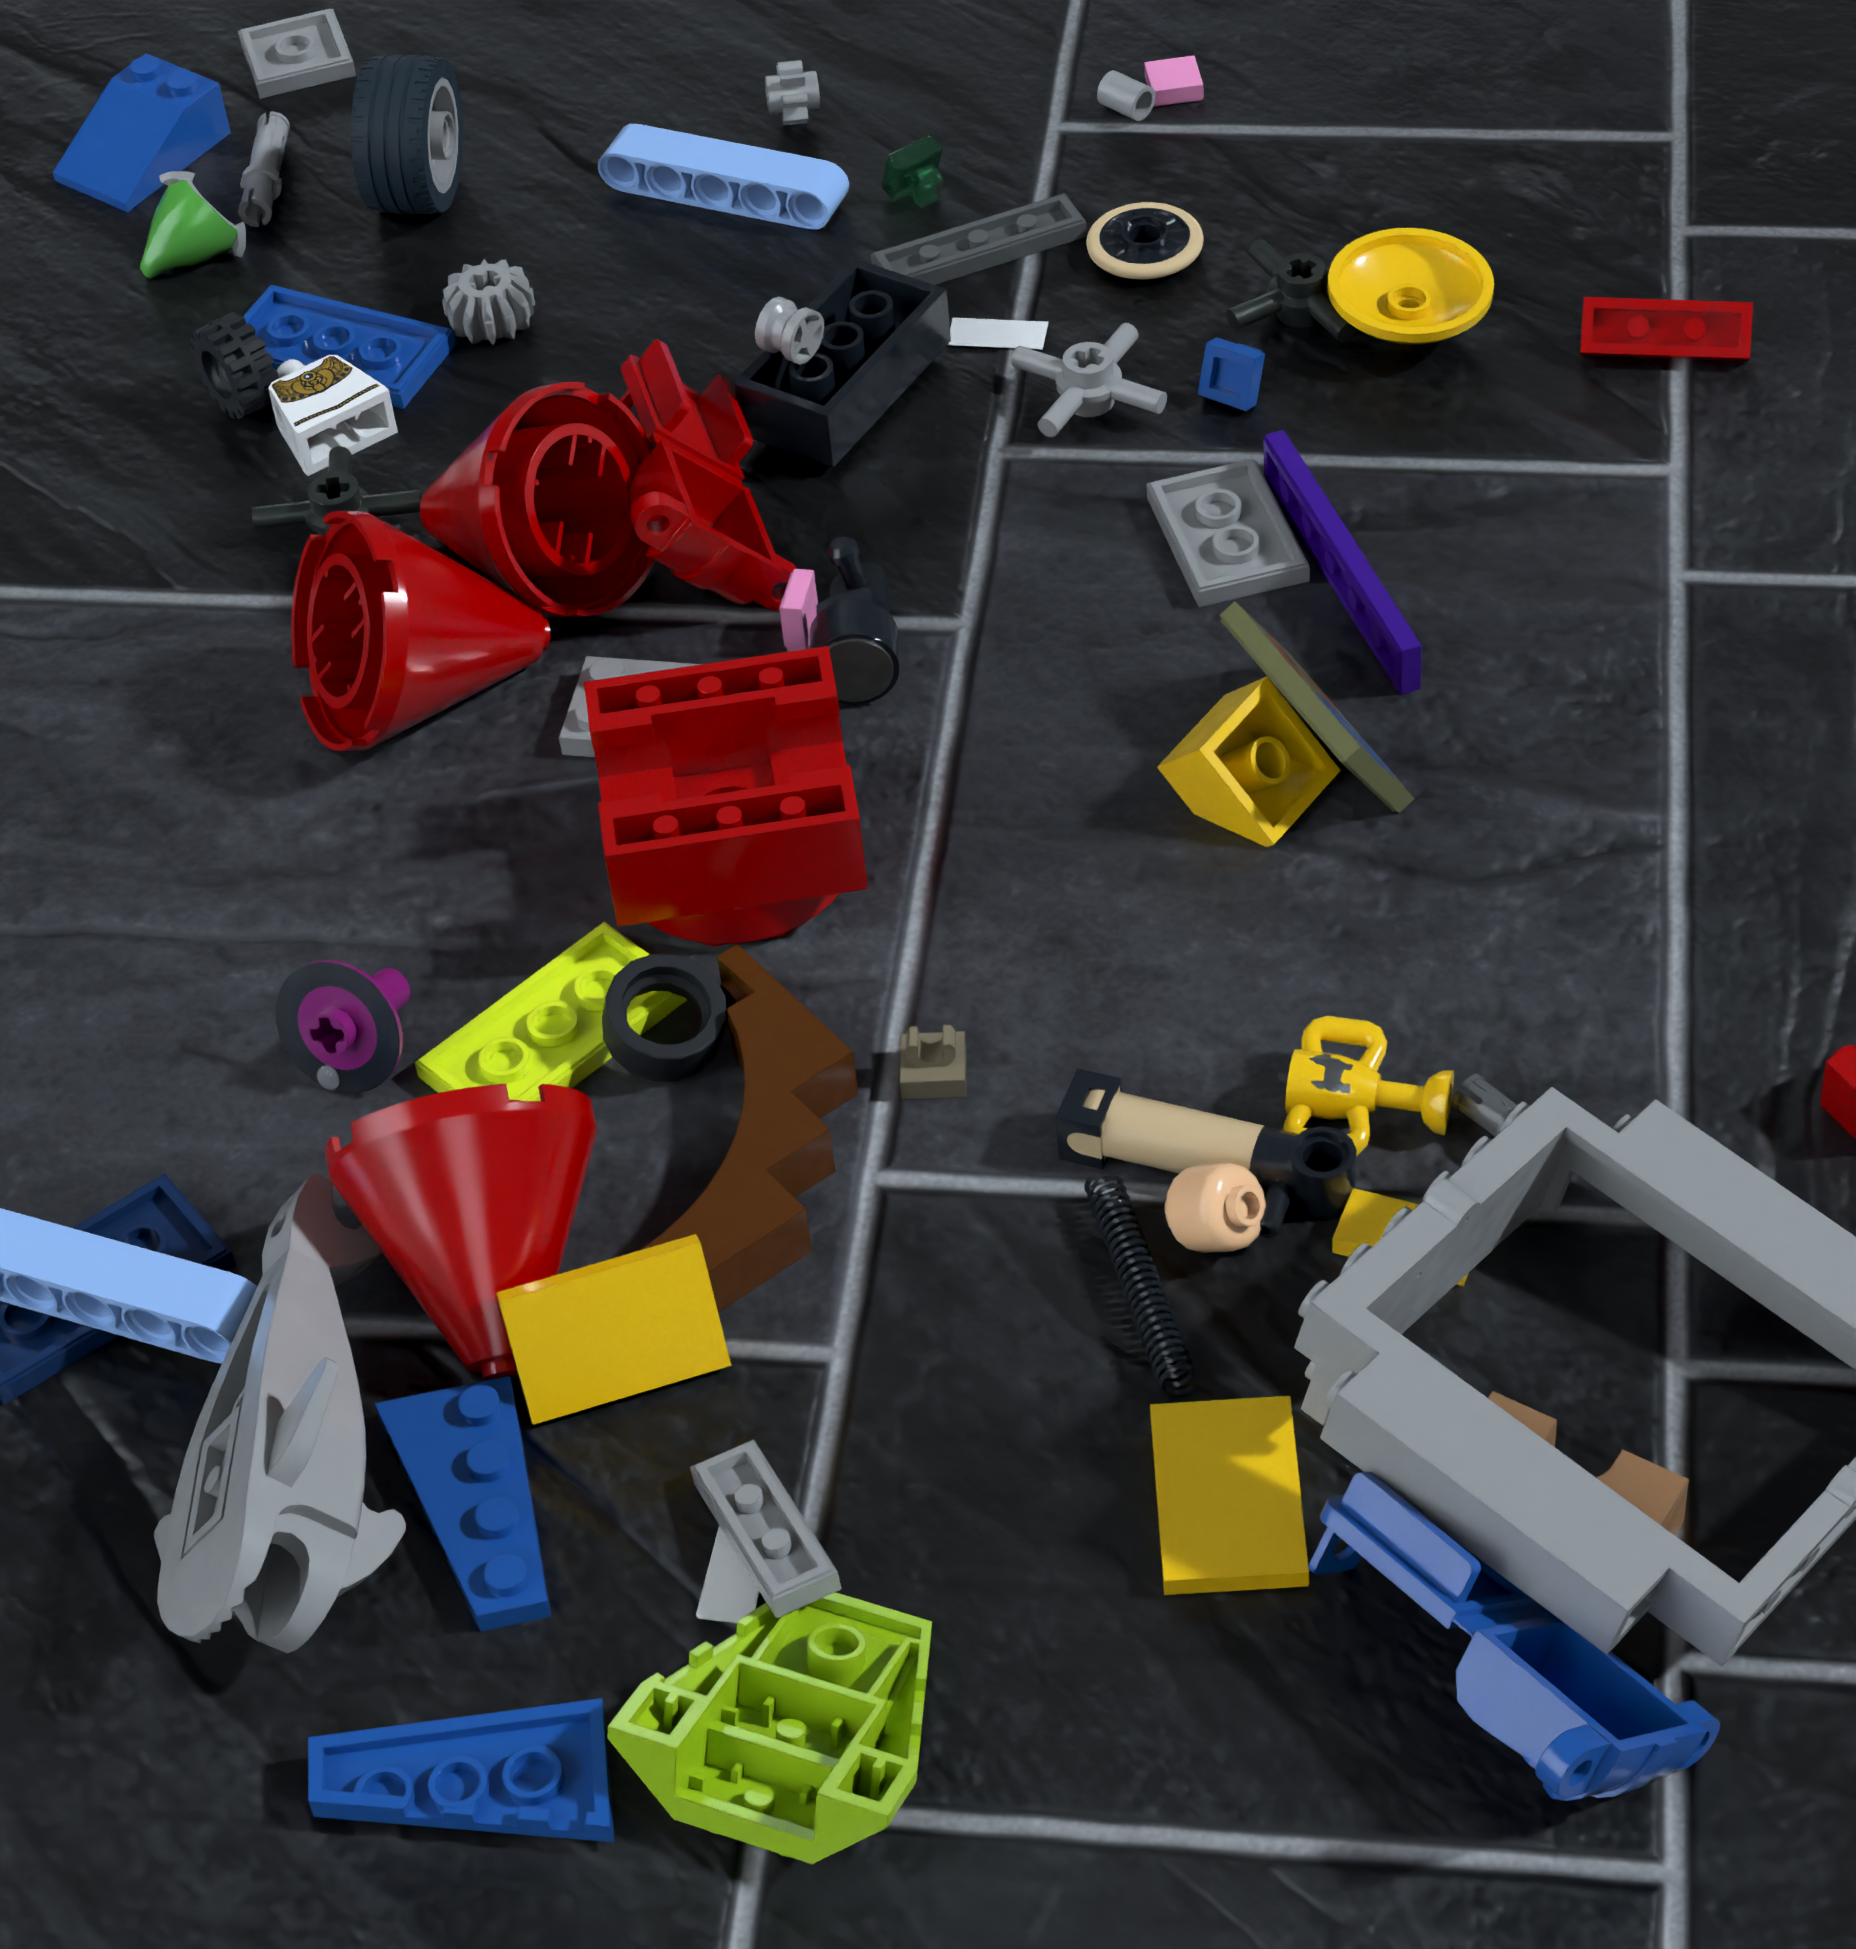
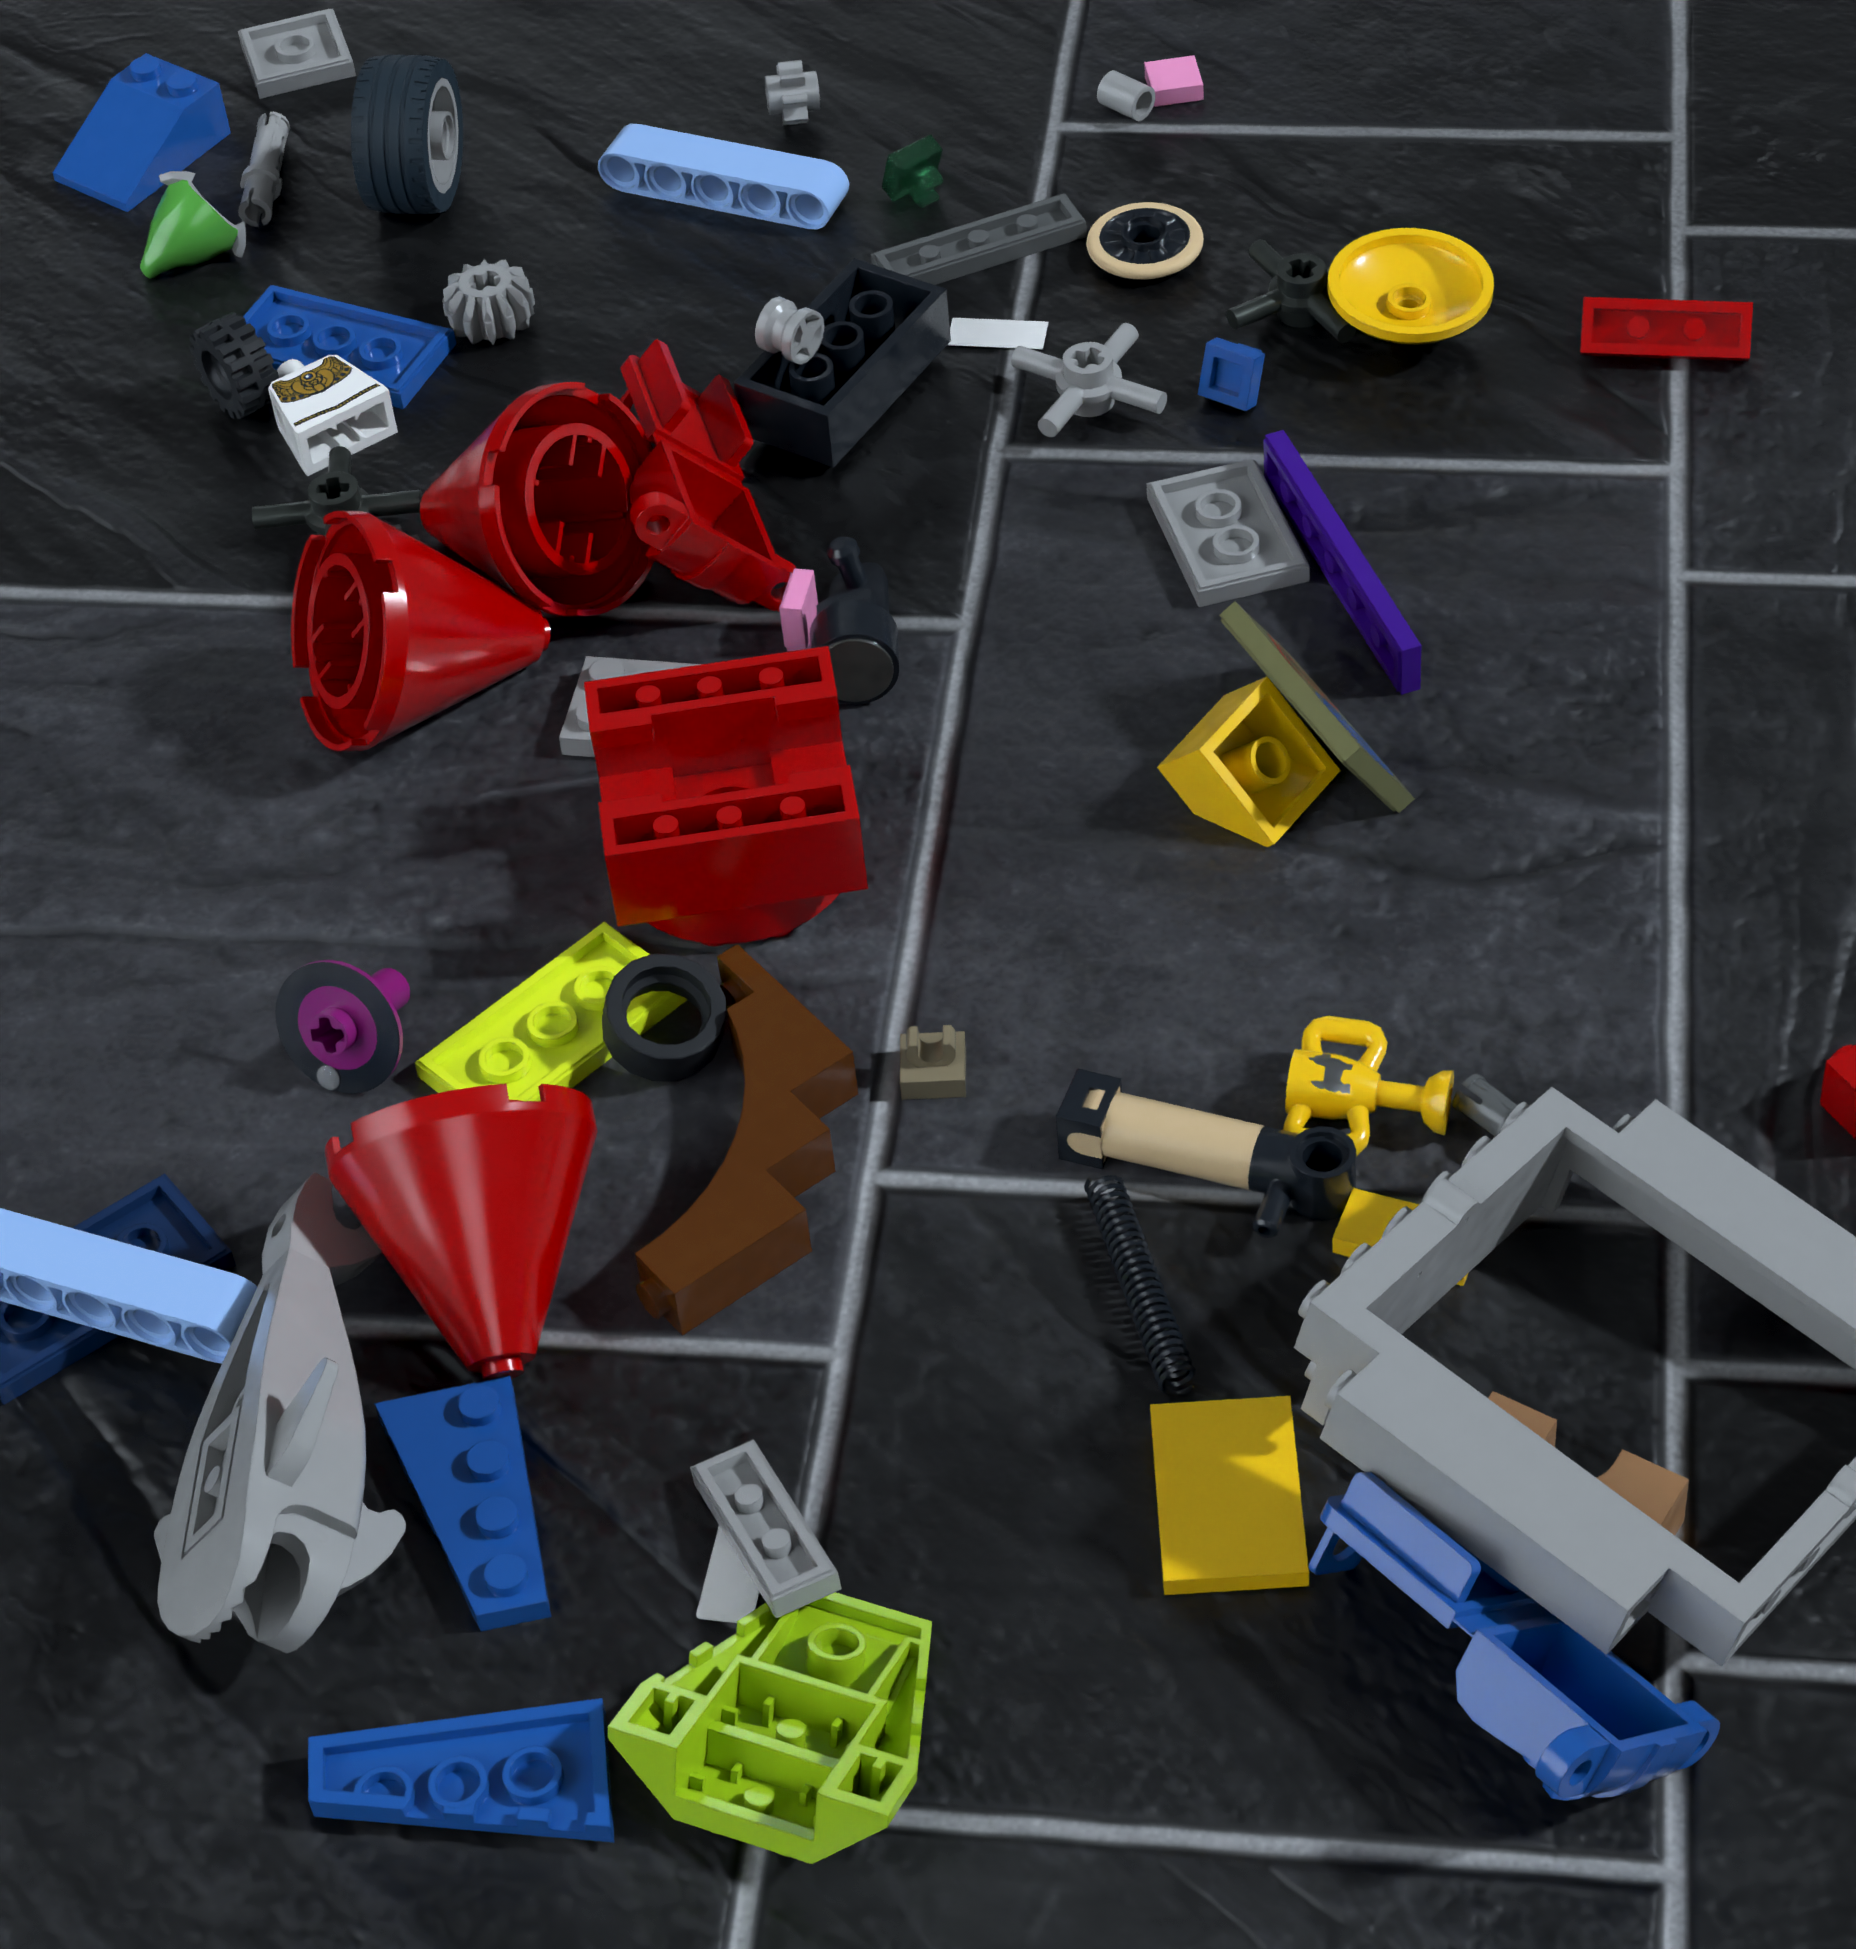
yellow tile [496,1234,732,1425] -> none
light nougat head [1165,1163,1266,1253] -> none

